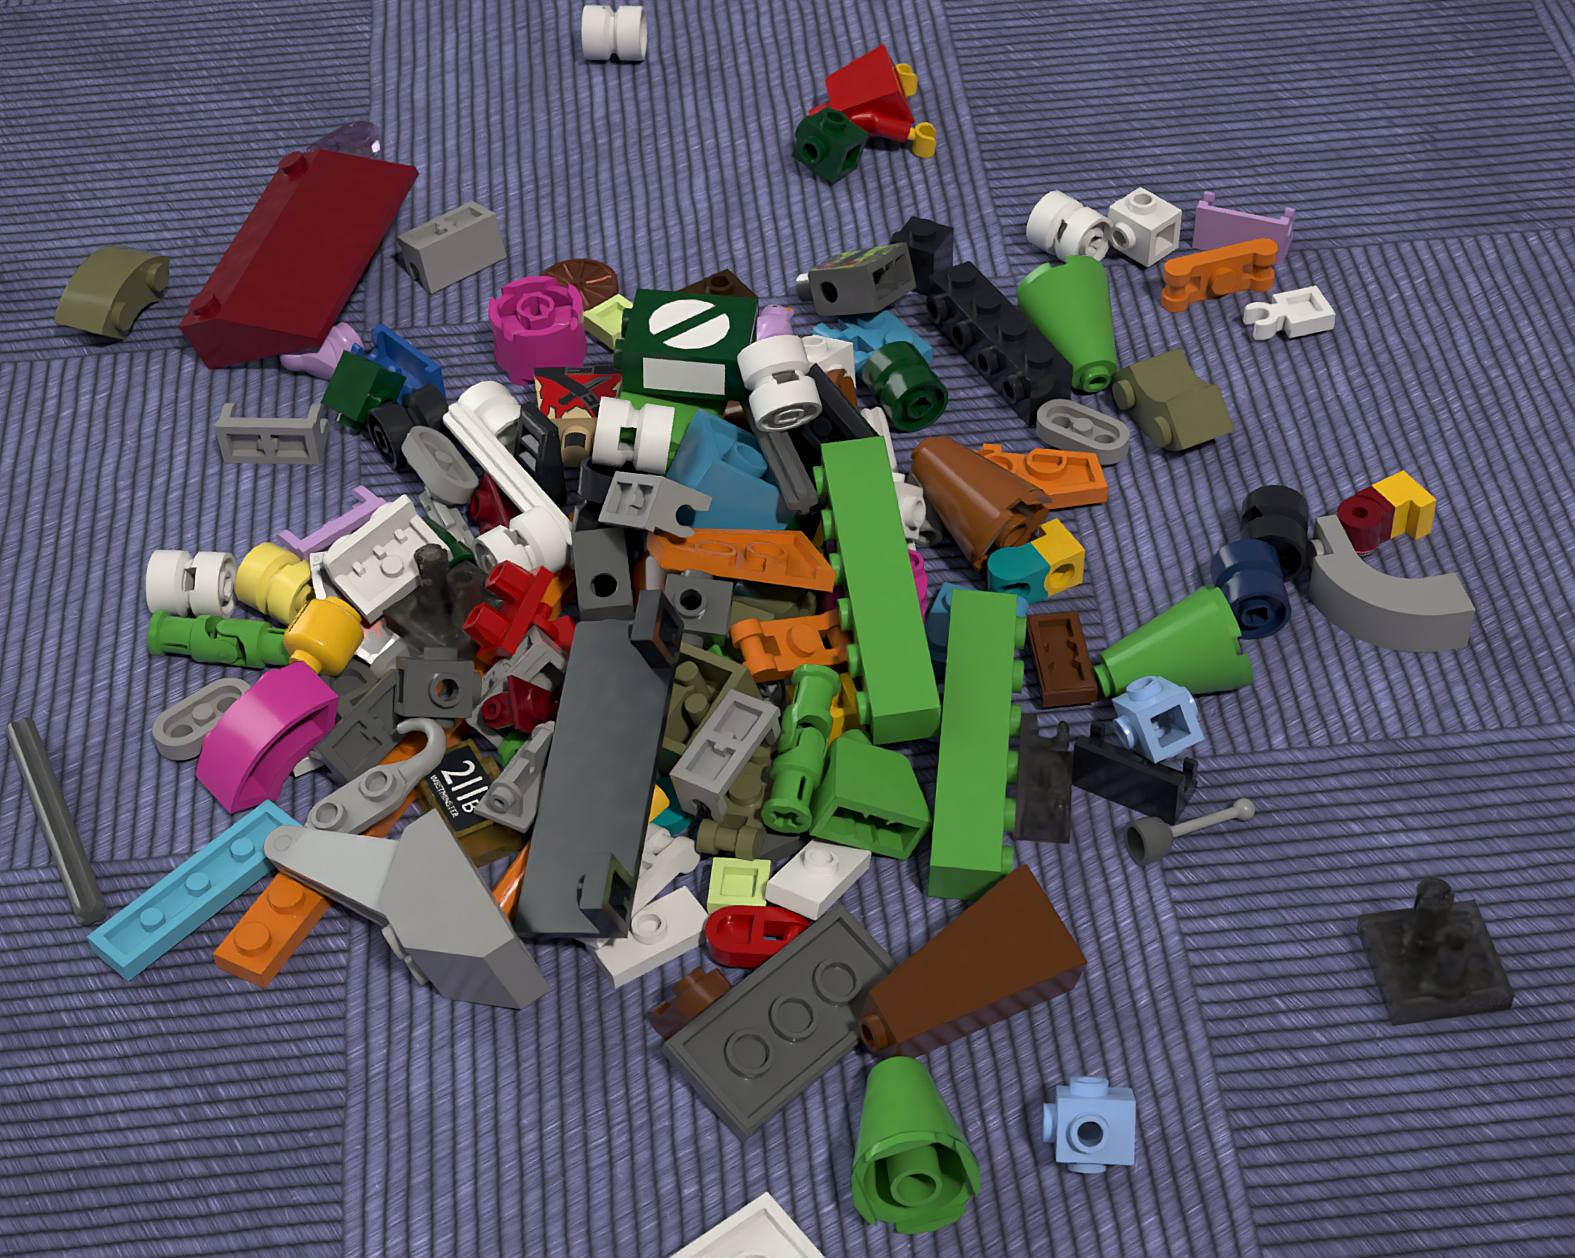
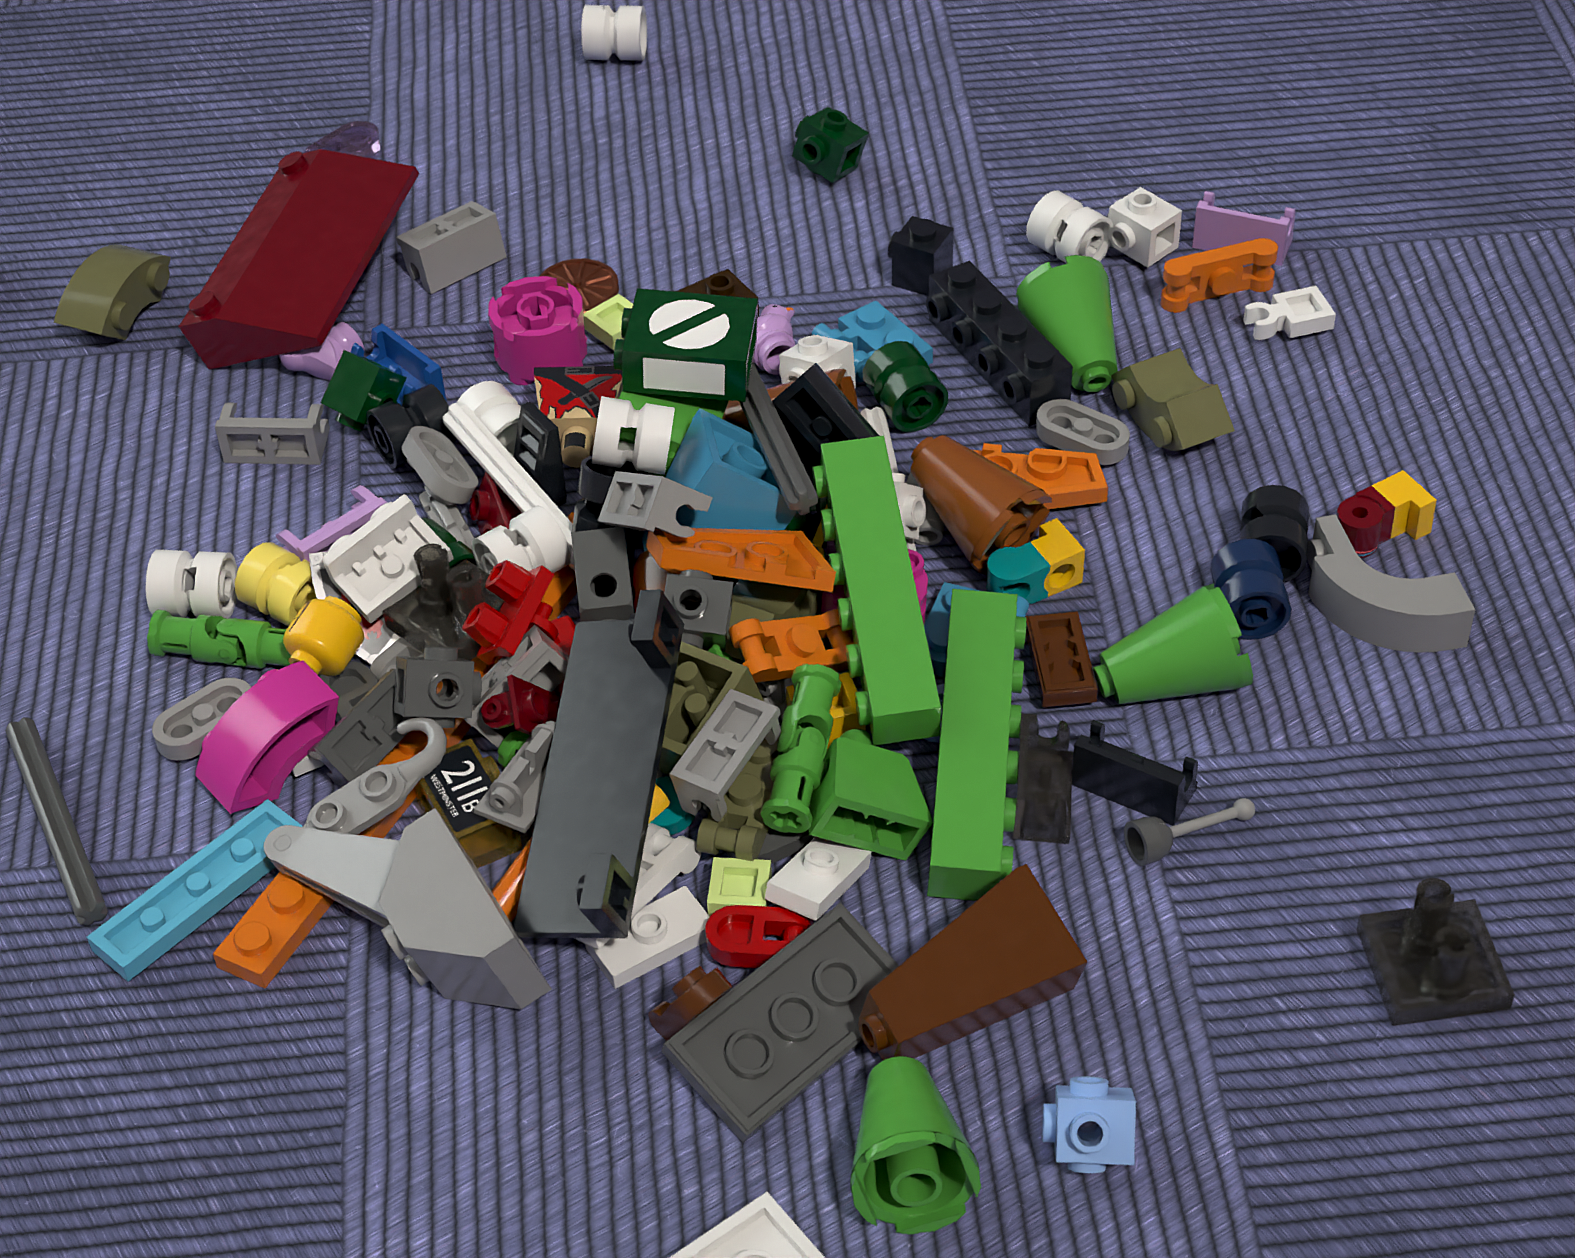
white wheel [737,335,822,432] -> none
dark grey torso [796,242,916,316] -> none
red torso [808,44,937,158] -> none
light blue brick [1112,676,1204,763] -> none

